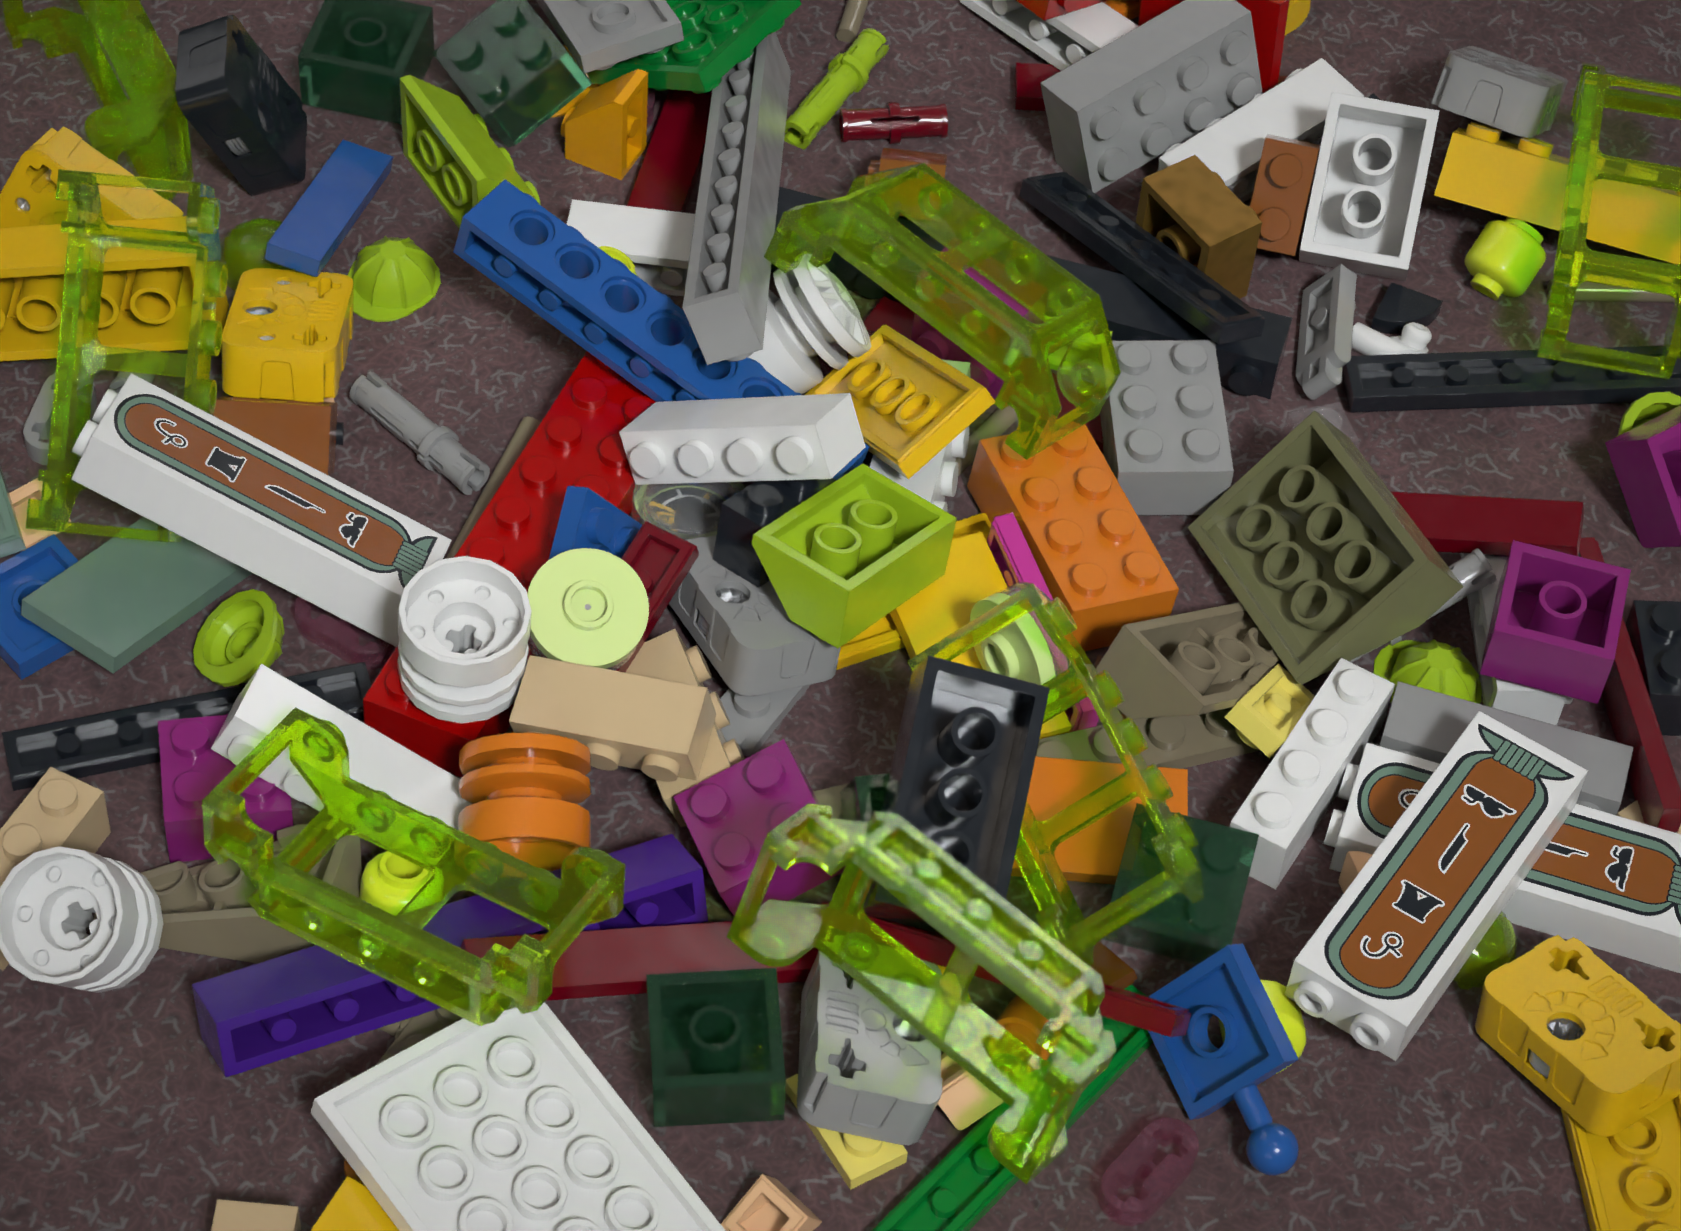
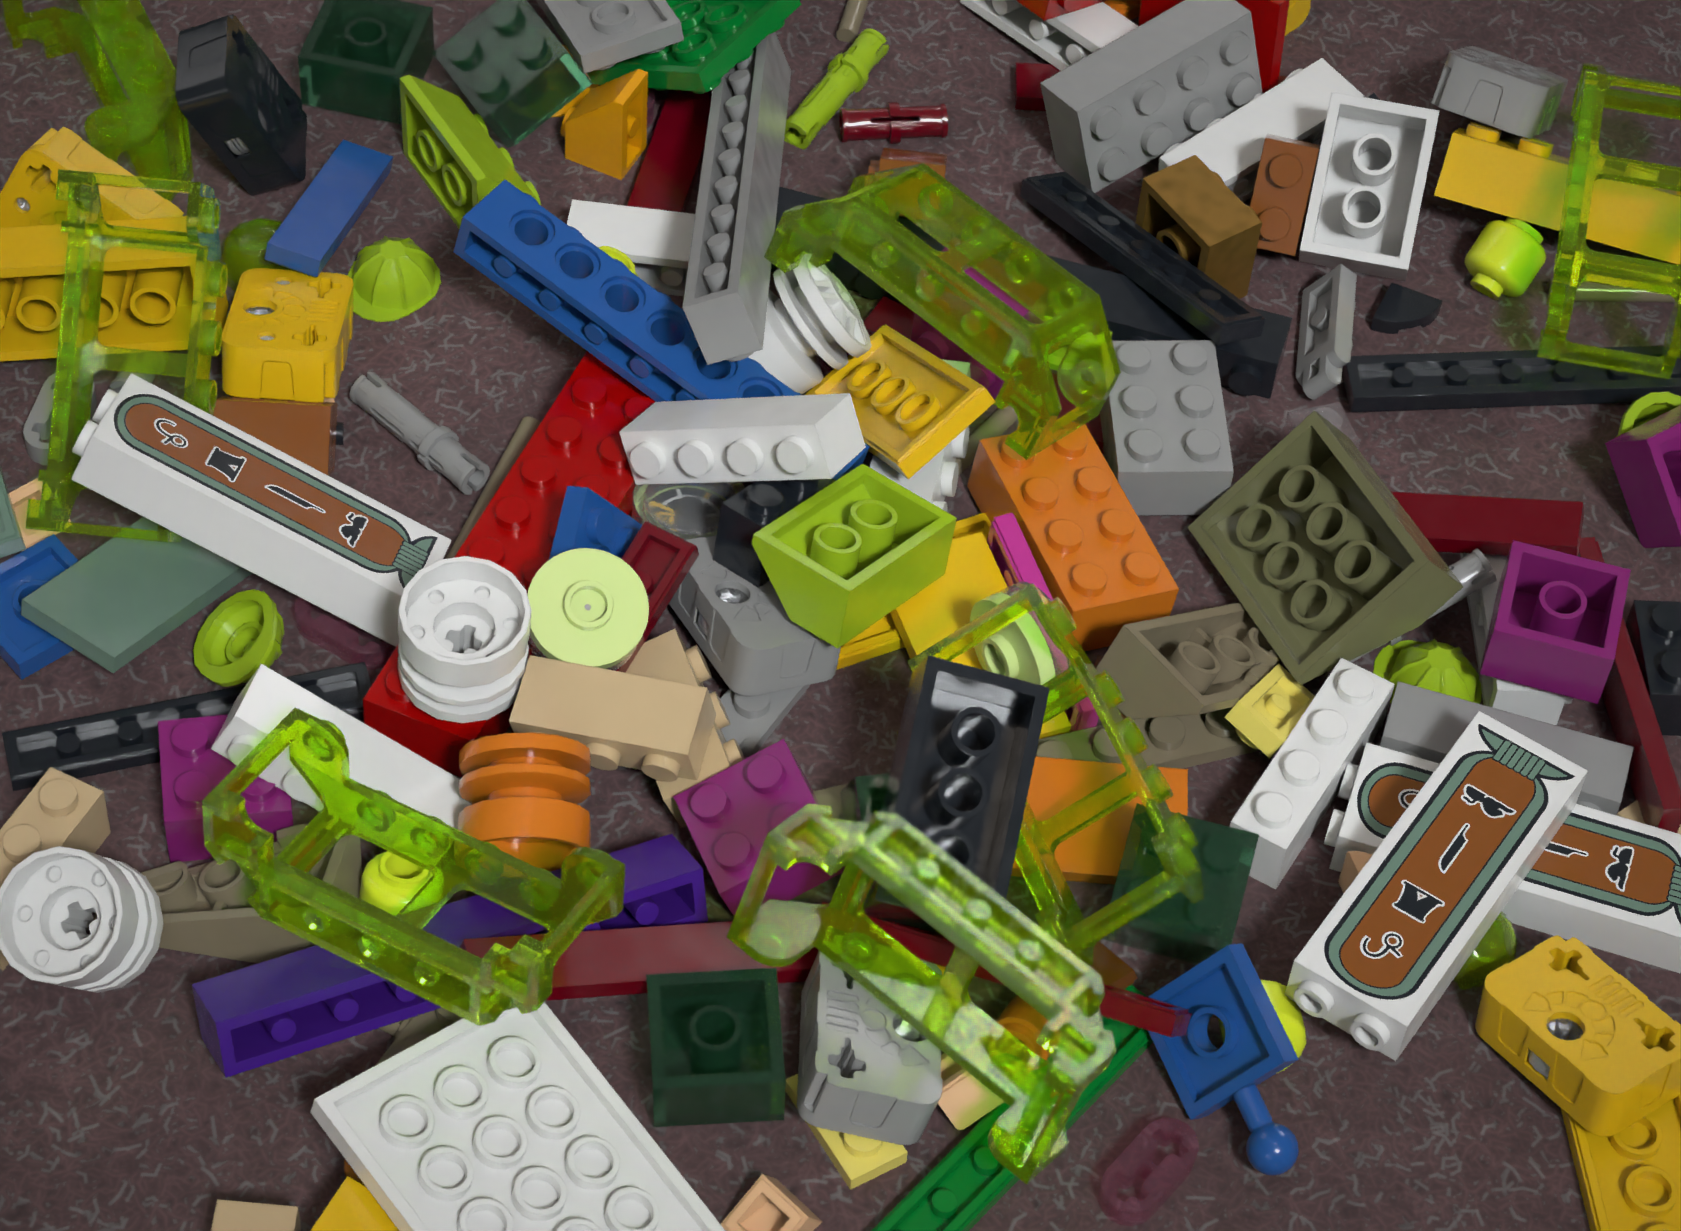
white arm [1352,322,1432,355] -> none

